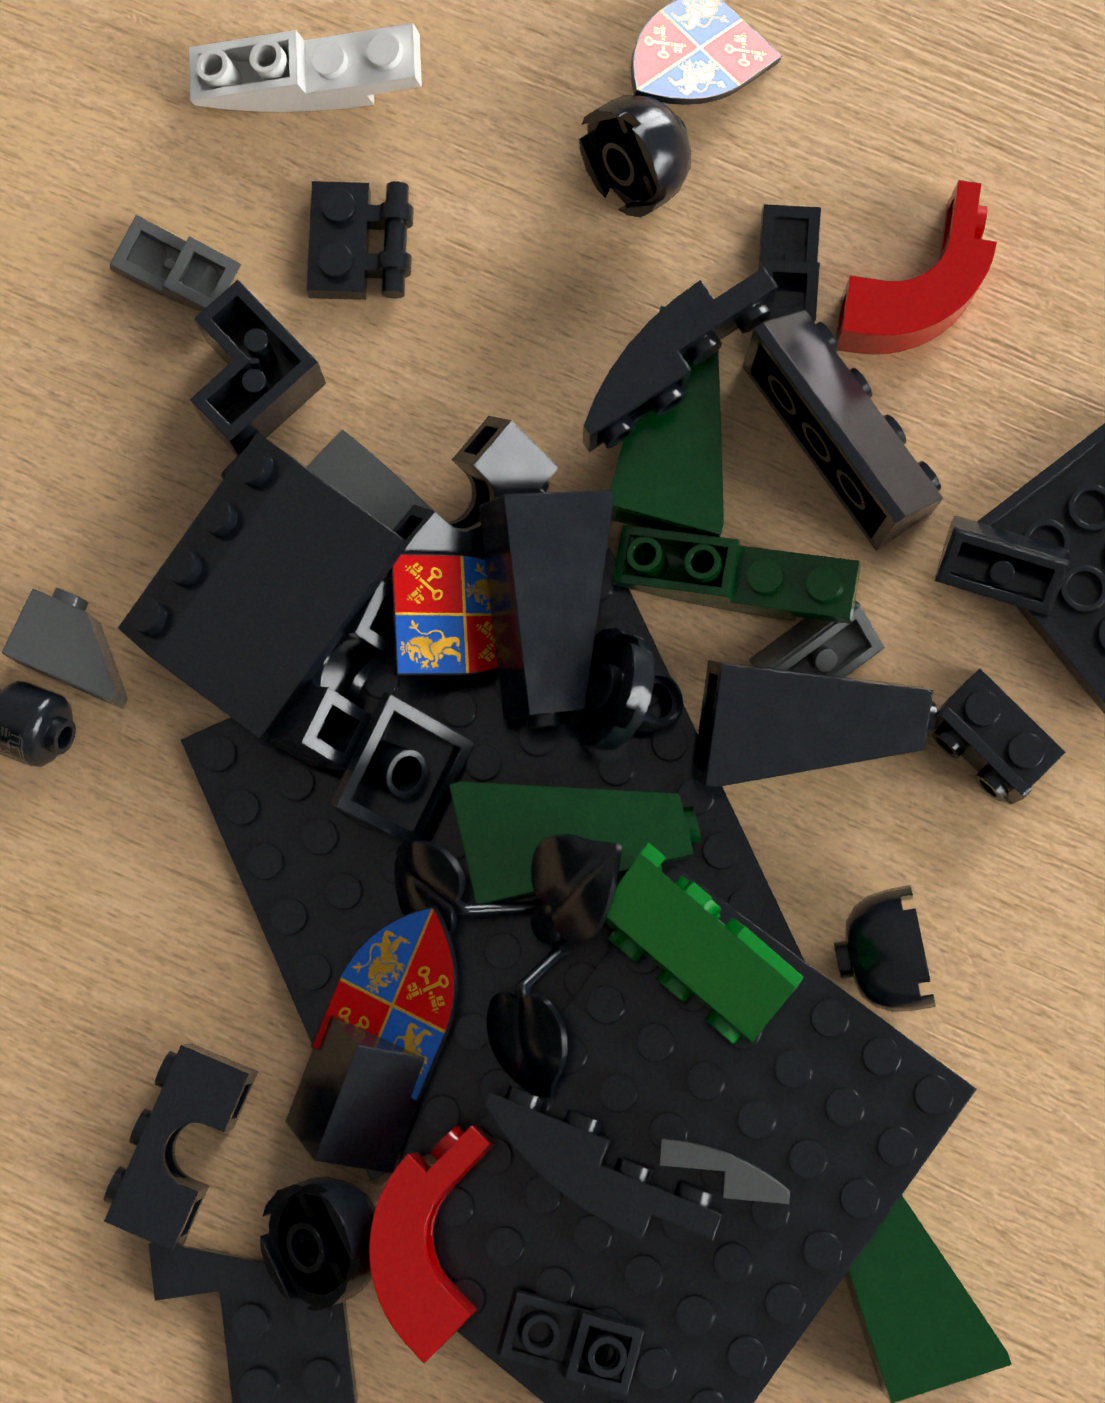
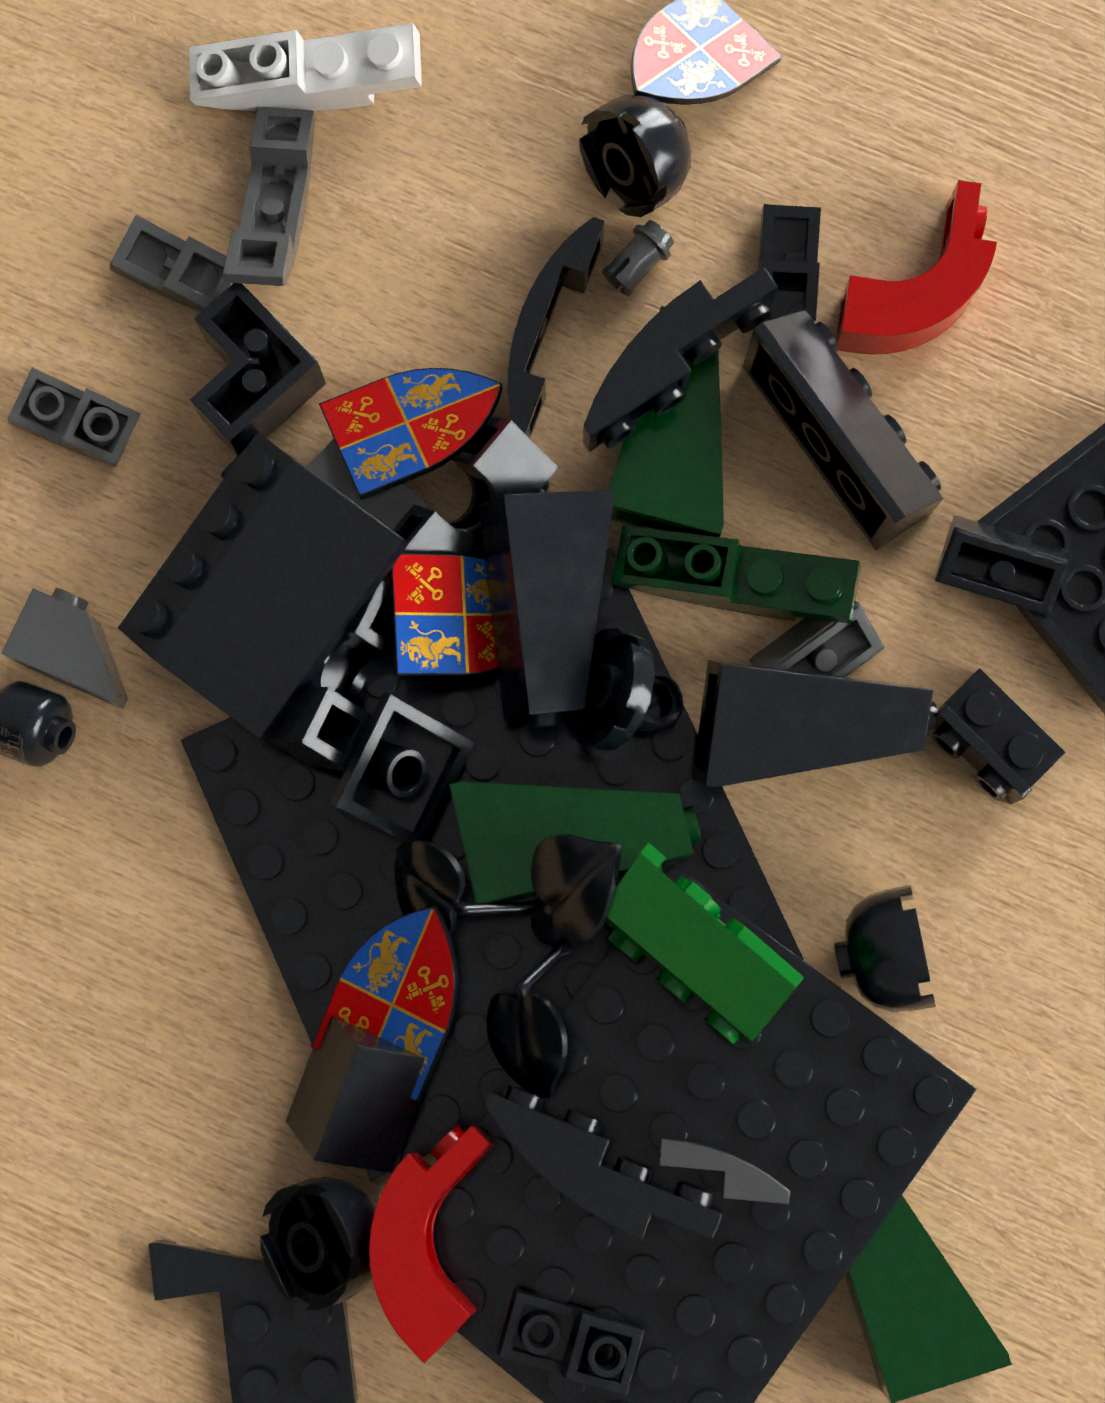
black arch [104,1043,258,1251] -> none
black plate [307,181,414,300] -> none
none -> dark grey slope [8,367,140,467]
none -> dark grey slope [223,107,315,286]
none -> shield [319,368,503,500]
none -> black slope [508,217,604,438]
none -> dark grey pin [602,220,674,296]

